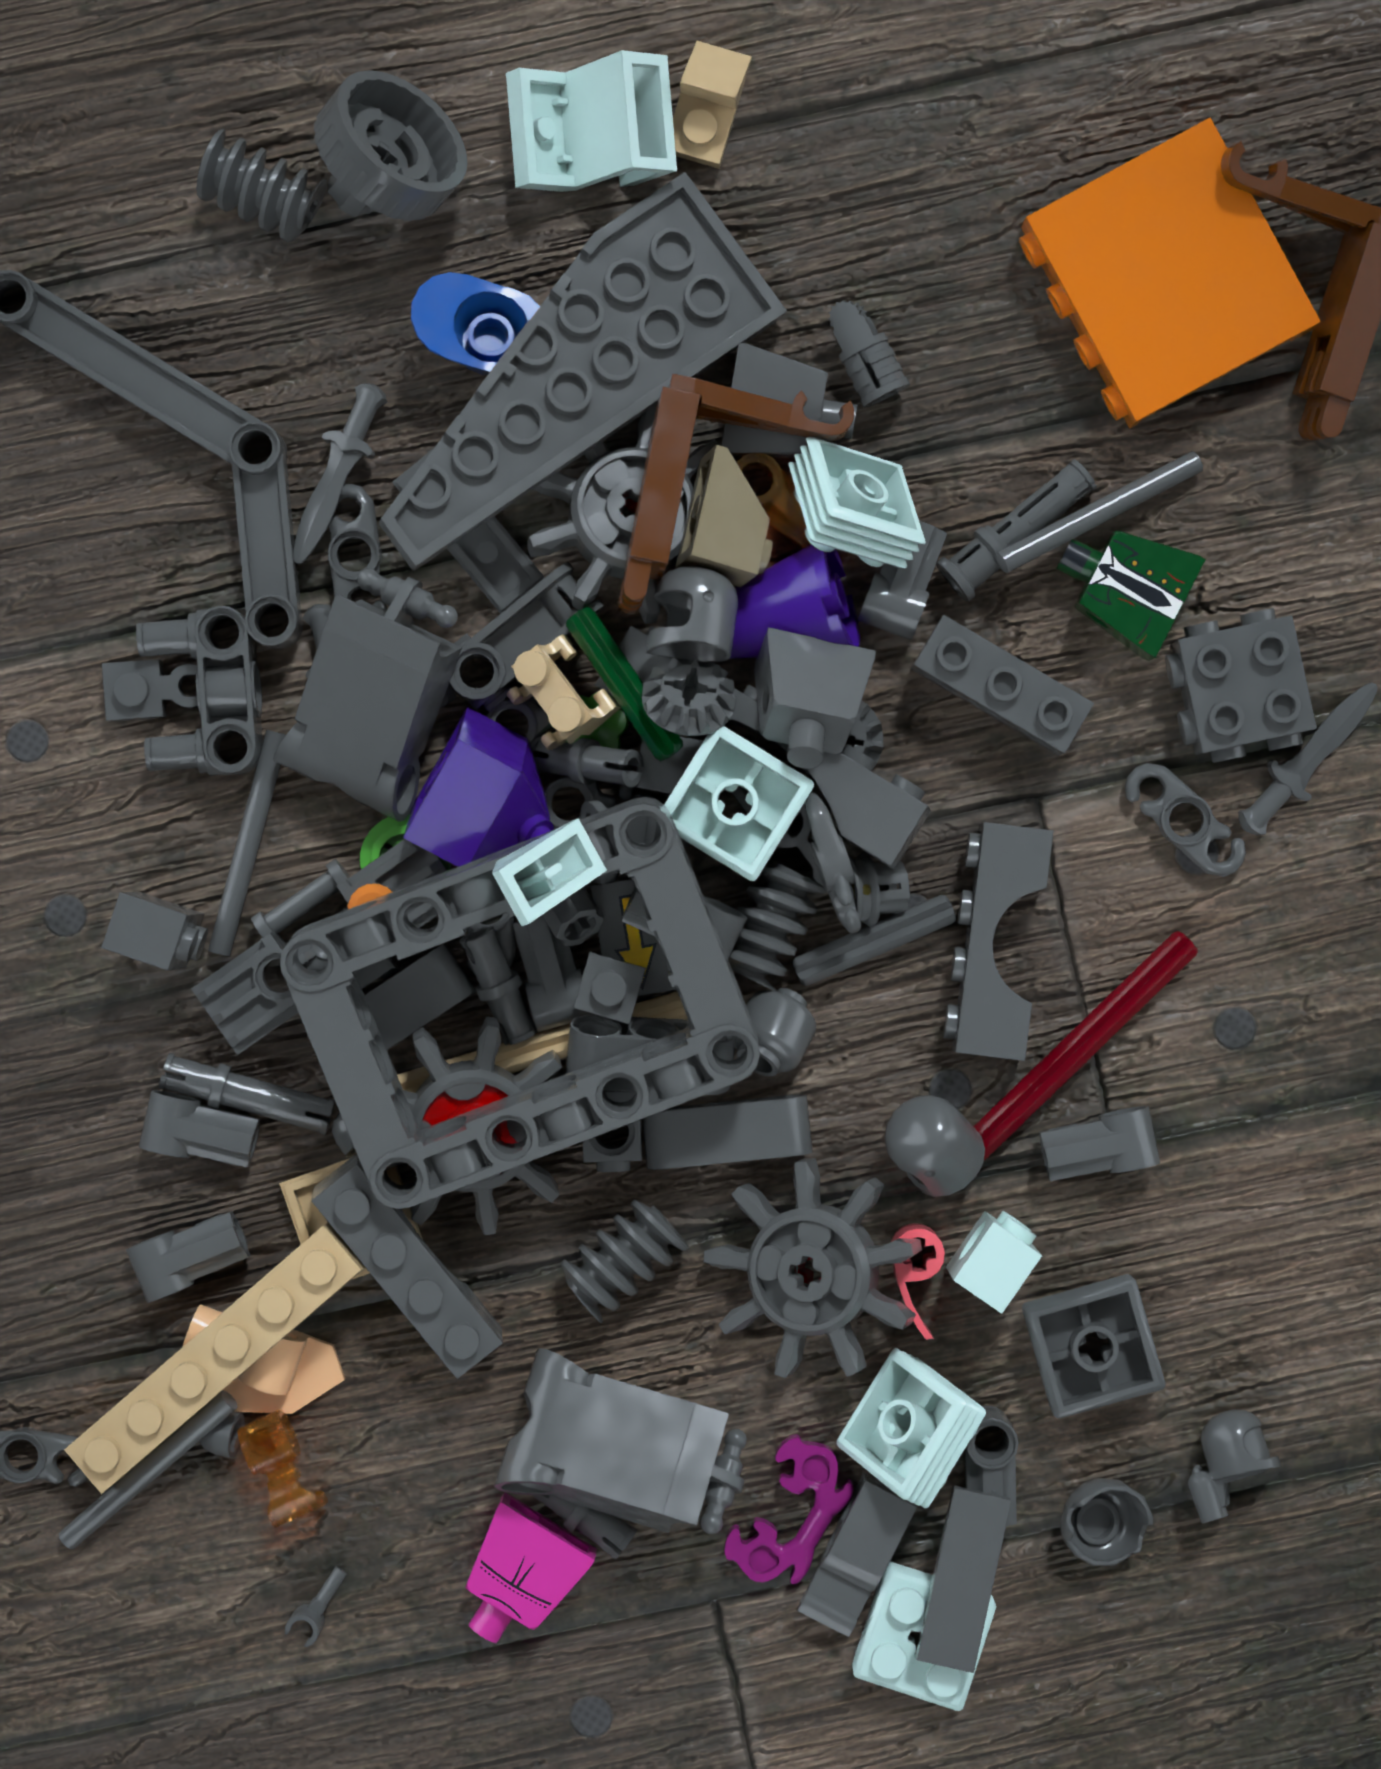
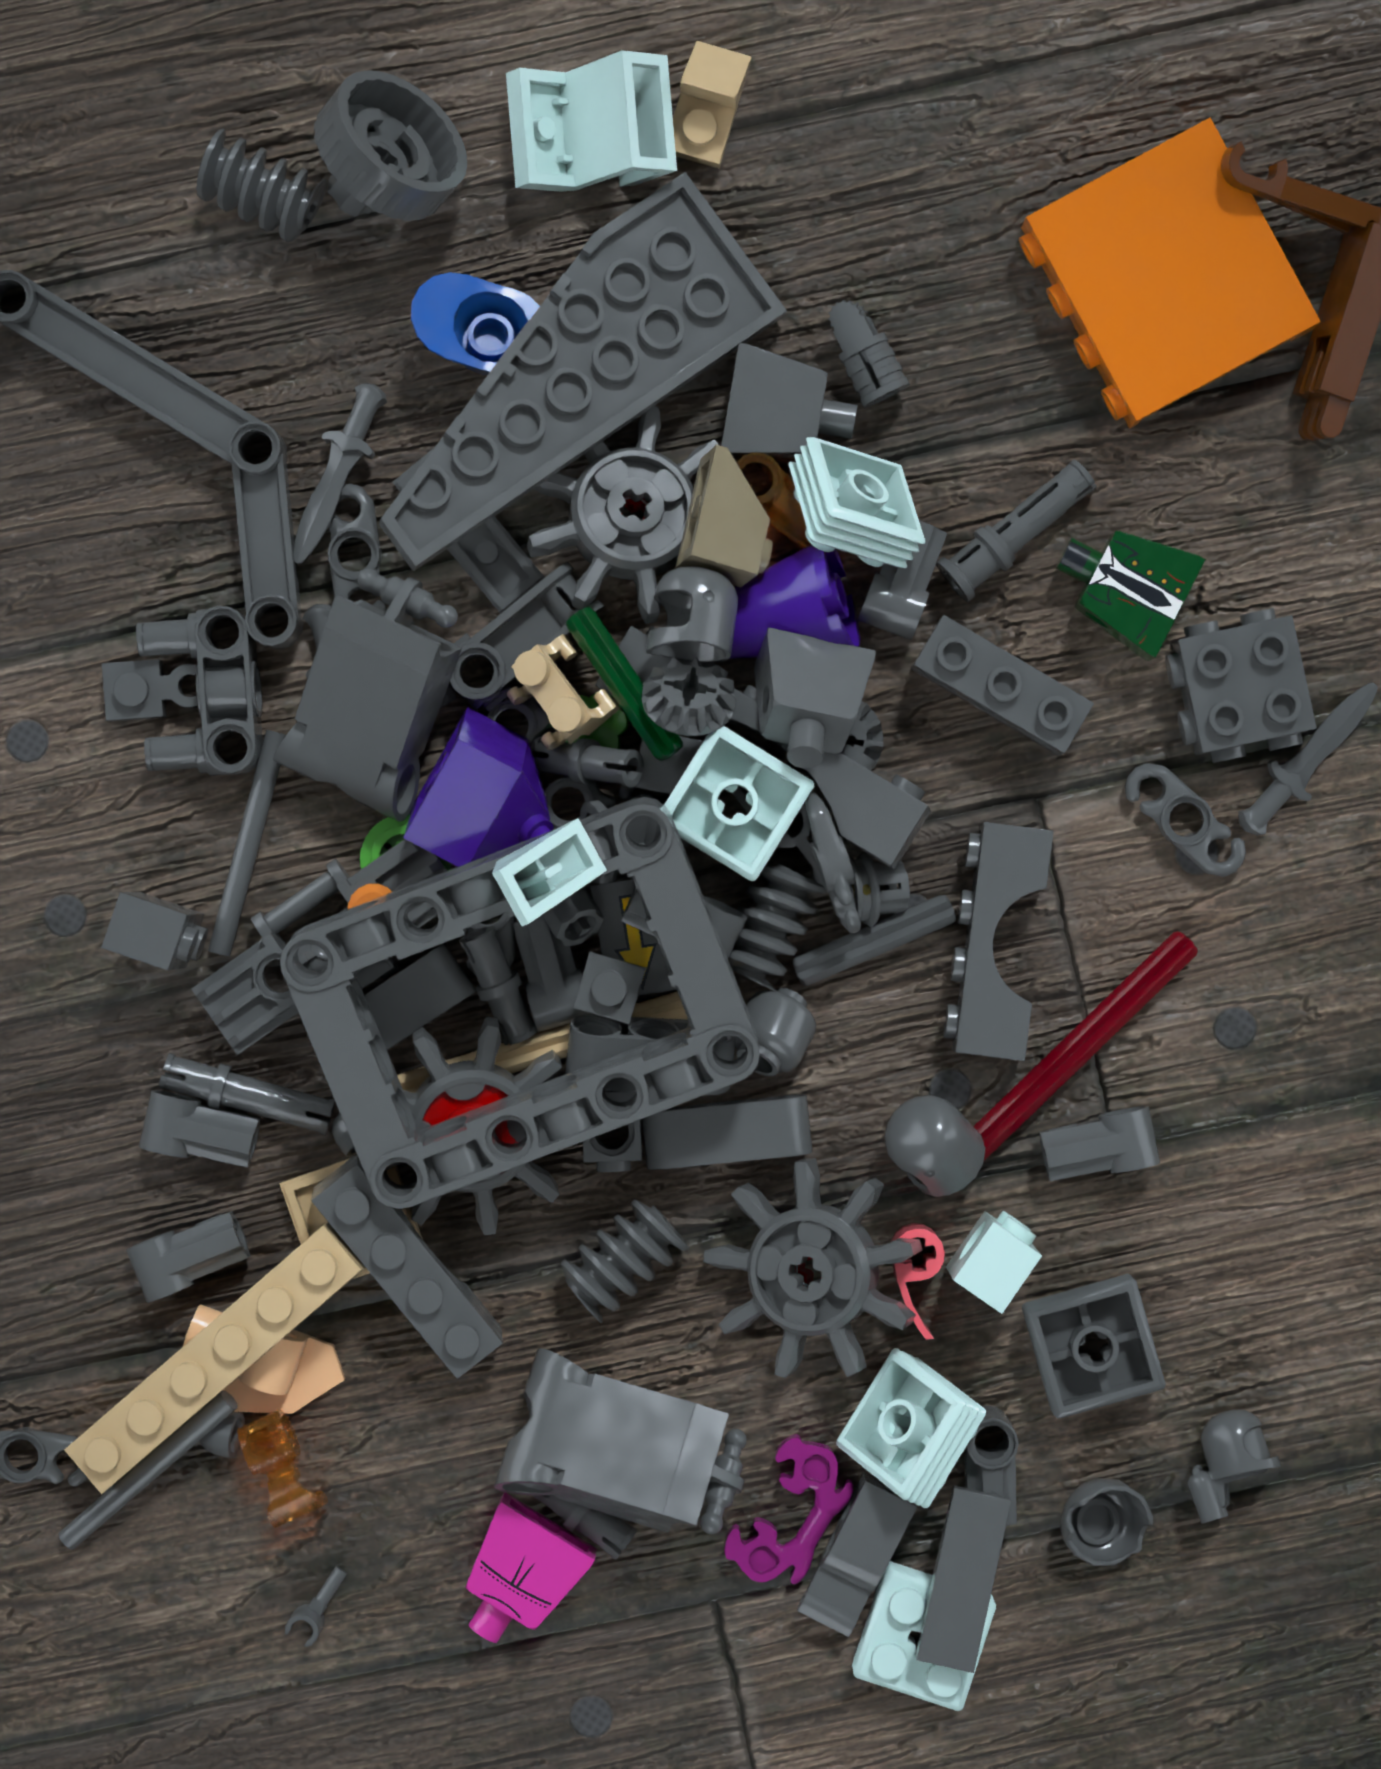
reddish brown hinge [619,374,854,613] -> none
dark grey bar [996,451,1203,573] -> none

